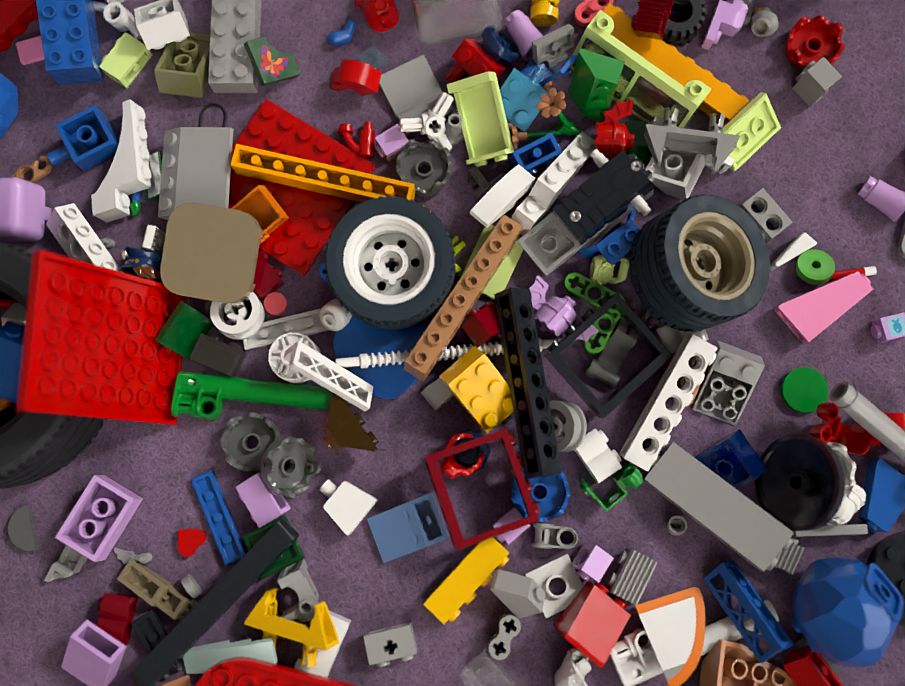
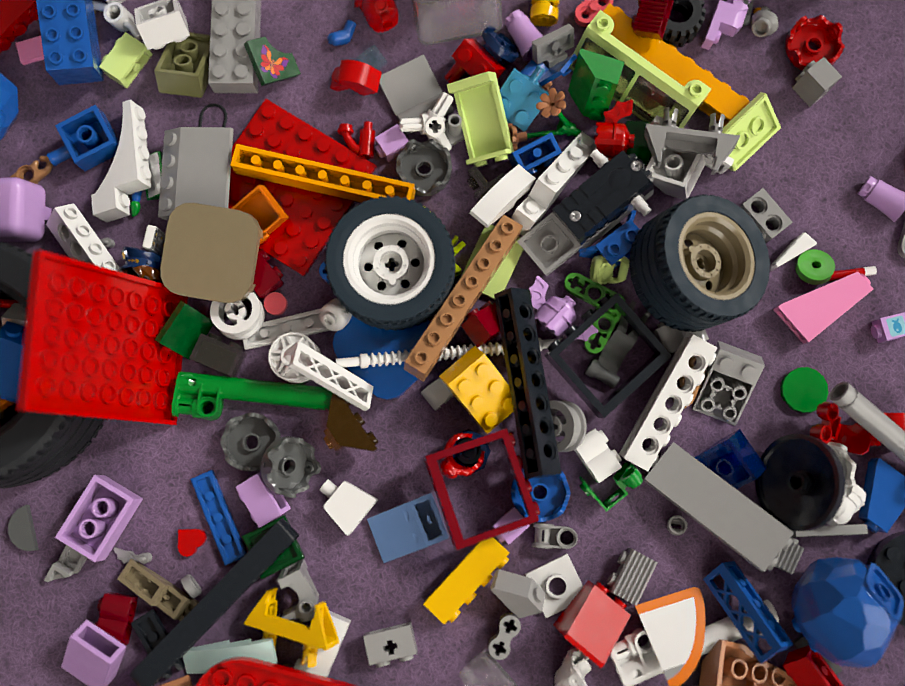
lavender brick [571,541,613,582] -> none

